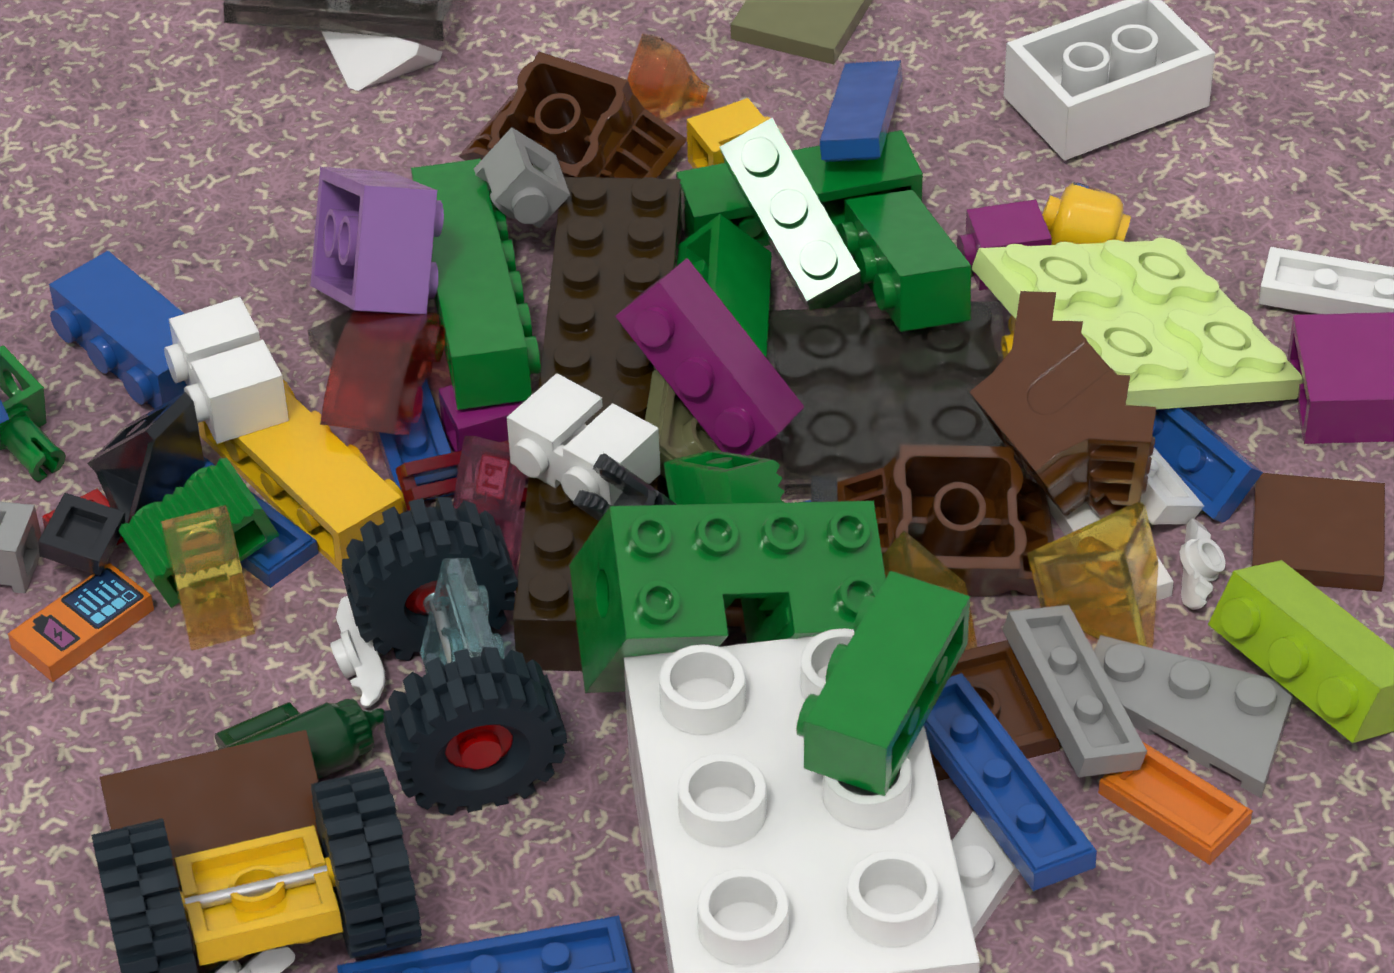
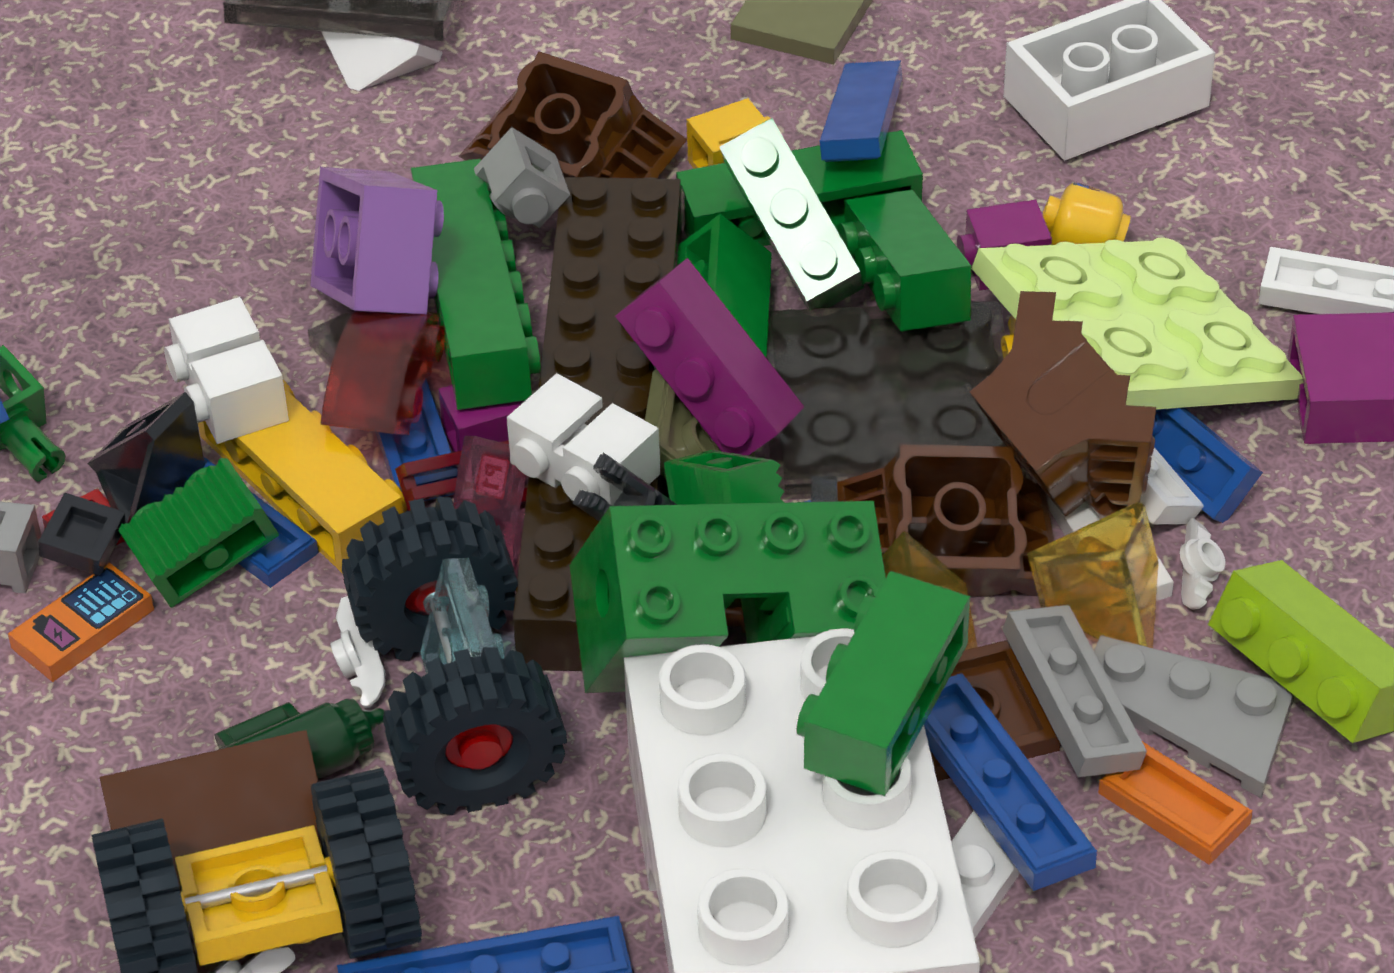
blue brick [49,251,187,409] -> none
clear yellow slope [161,505,255,651] -> none
clear orange helmet [627,32,710,119] -> none
reddish brown tile [1251,473,1385,592] -> none

